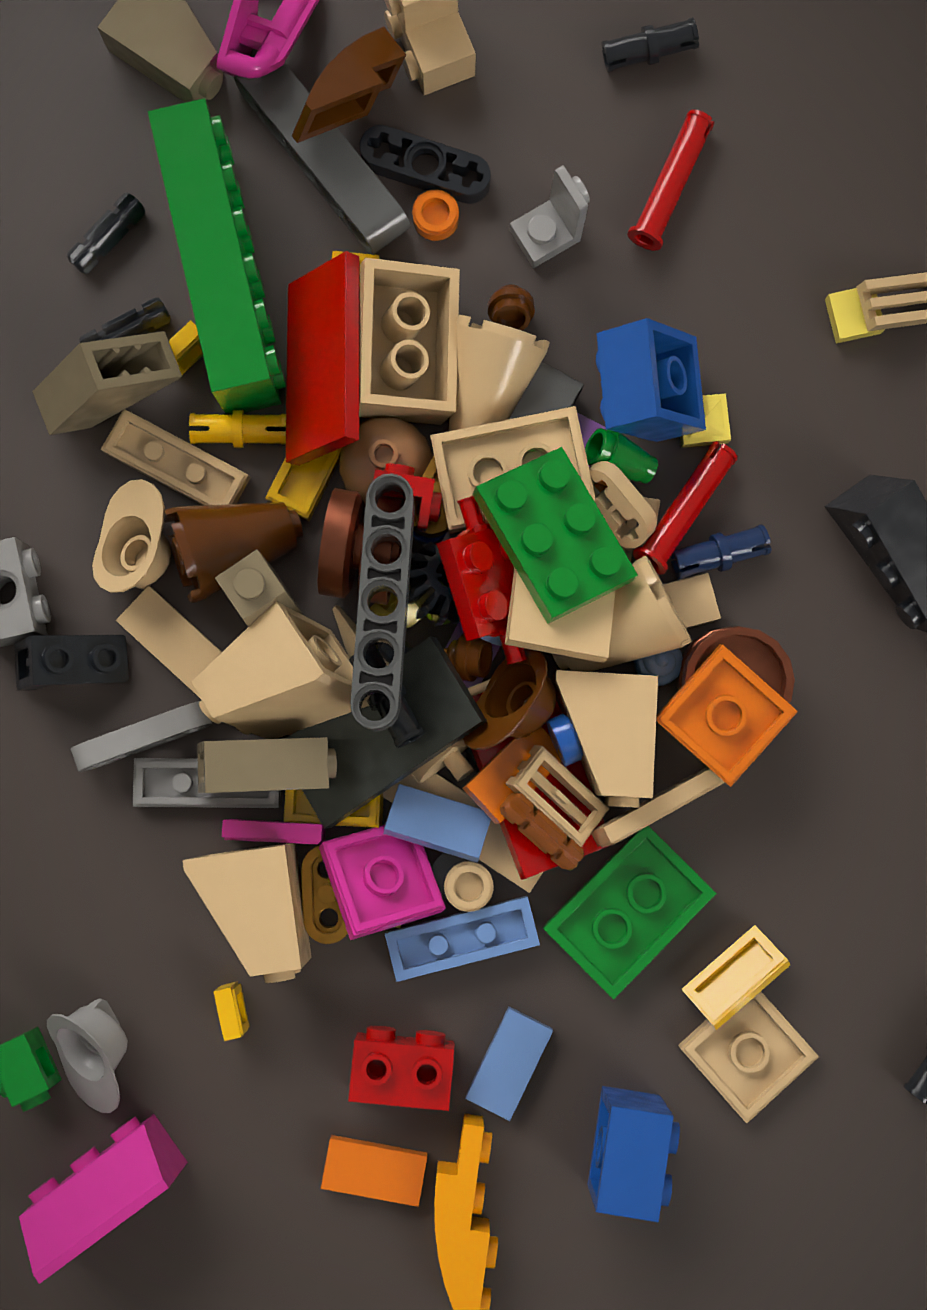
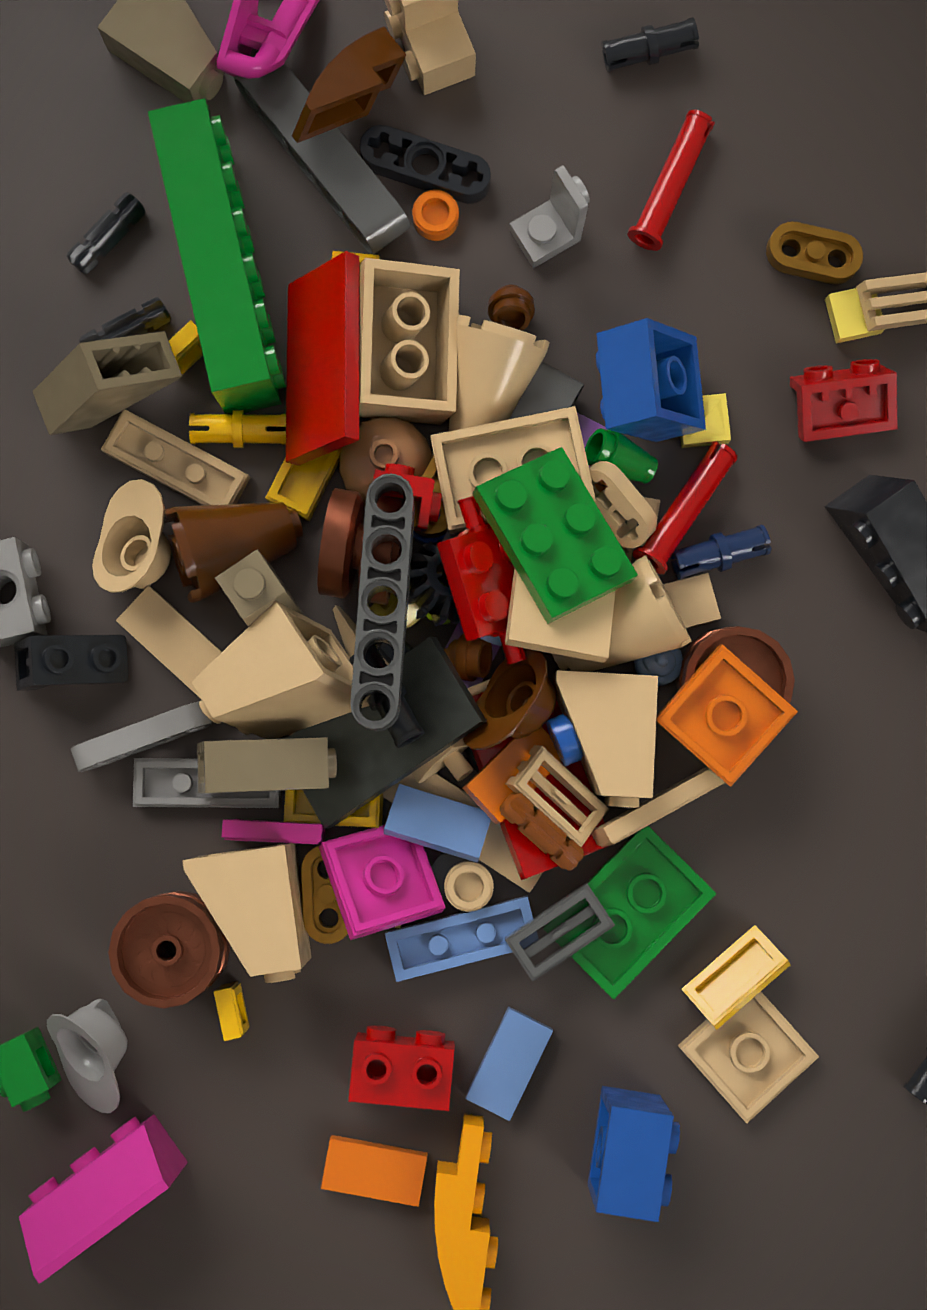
none -> copper wheel [108,891,231,1009]
none -> dark grey tile [504,883,615,981]
none -> pearl gold plate [766,221,863,284]
none -> red bracket [790,359,898,442]

